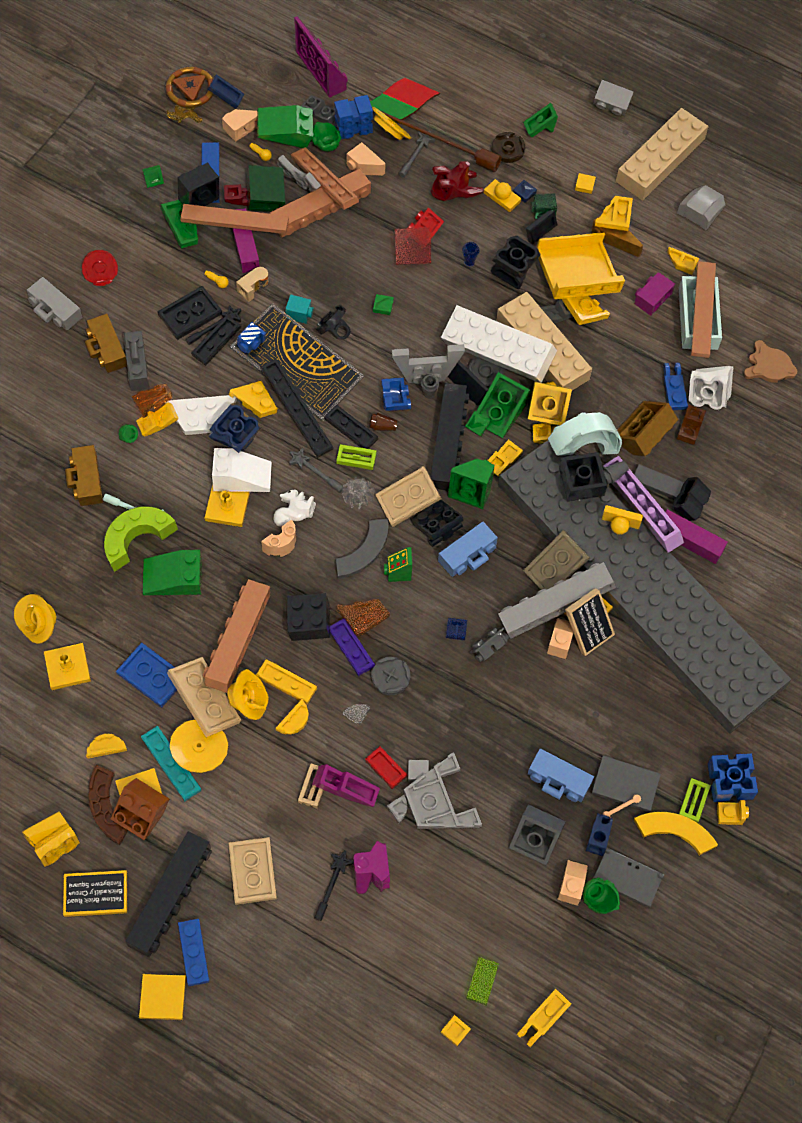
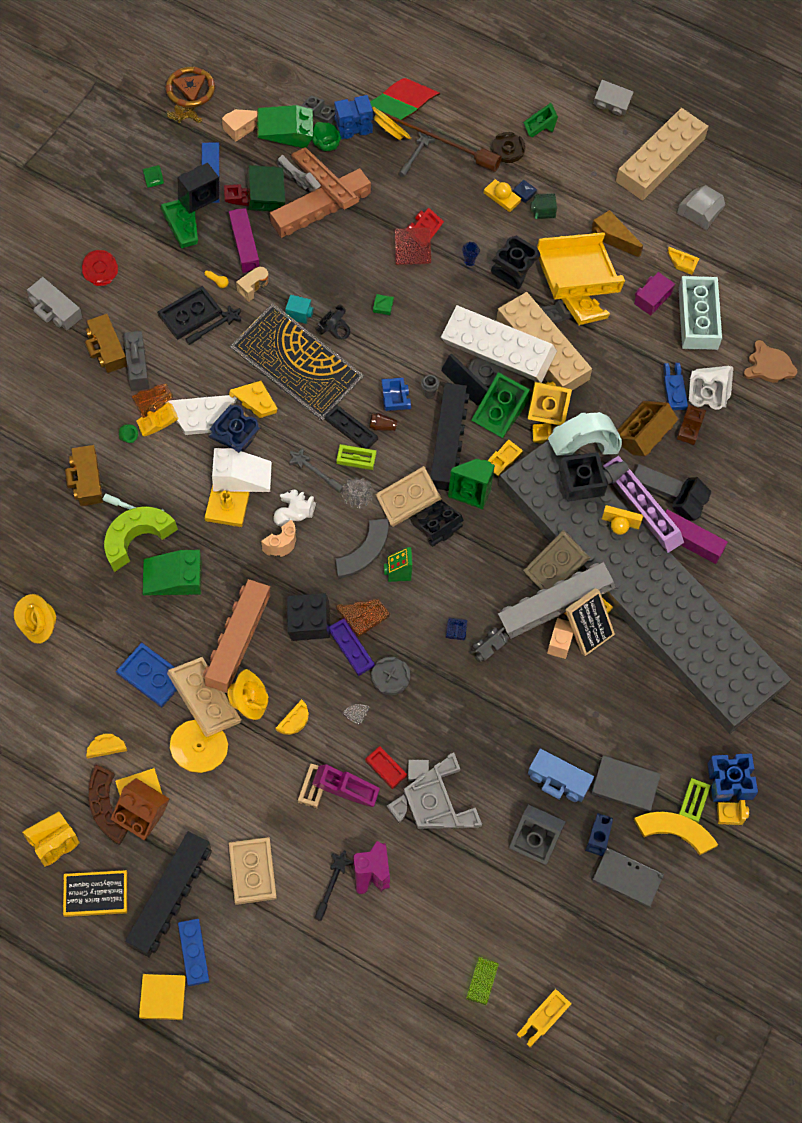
yellow tile [44,643,91,690] -> none
teal tile [141,726,202,802] -> none
nougat tile [181,204,289,234] -> none
black tile [191,315,241,366] -> none
dark blue tile [208,74,244,109] -> none
blue brick [237,322,266,354] -> none
yellow piece [250,143,272,161] -> none
yellow tile [256,659,317,704] -> none
black tile [261,358,334,458] -> none
magenta slope [294,16,348,98] -> none
light nougat slope [346,142,385,176] -> none
light grey wing [392,344,465,384] -> none
dark red piece [431,161,484,201] -> none
medium blue piece [438,522,498,577] -> none
yellow tile [441,1015,471,1046] -> none
green tile [465,411,491,437] -> none
black tile [526,209,558,244] -> none
light nougat slope [558,860,588,906] -> none
yellow tile [575,173,596,194] -> none
green hair [583,877,620,914] -> none
yellow wing [595,196,633,231] -> none
light nougat hinge [602,795,641,817] -> none
nougat tile [691,261,716,358] -> none

